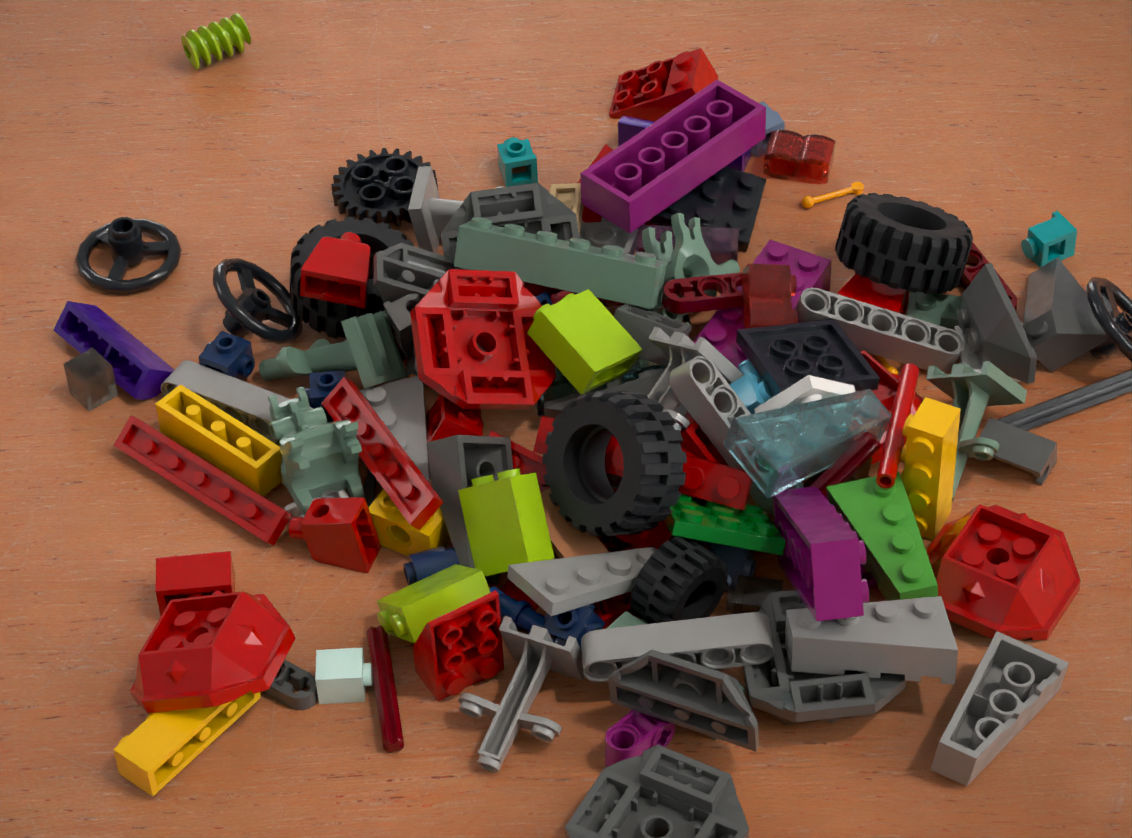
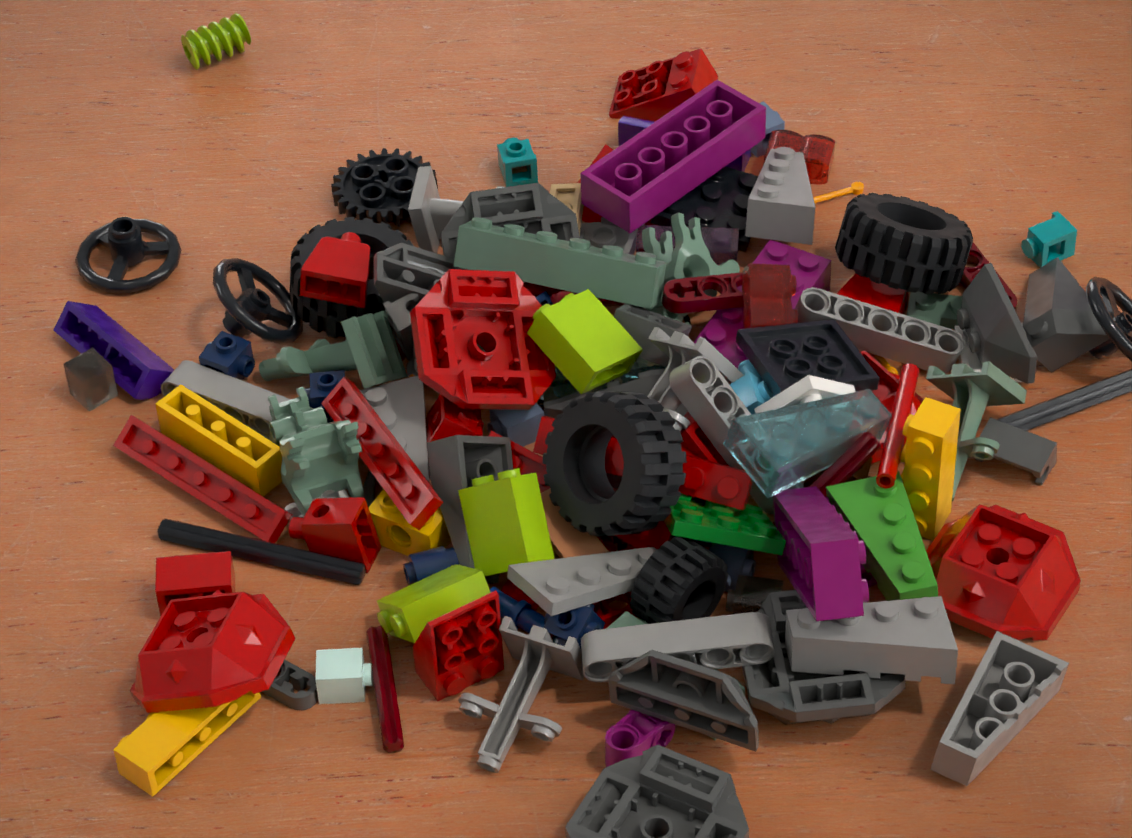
none -> black axle [157,519,366,585]
none -> sand blue brick [487,403,544,447]
none -> light grey wedge [745,147,816,245]

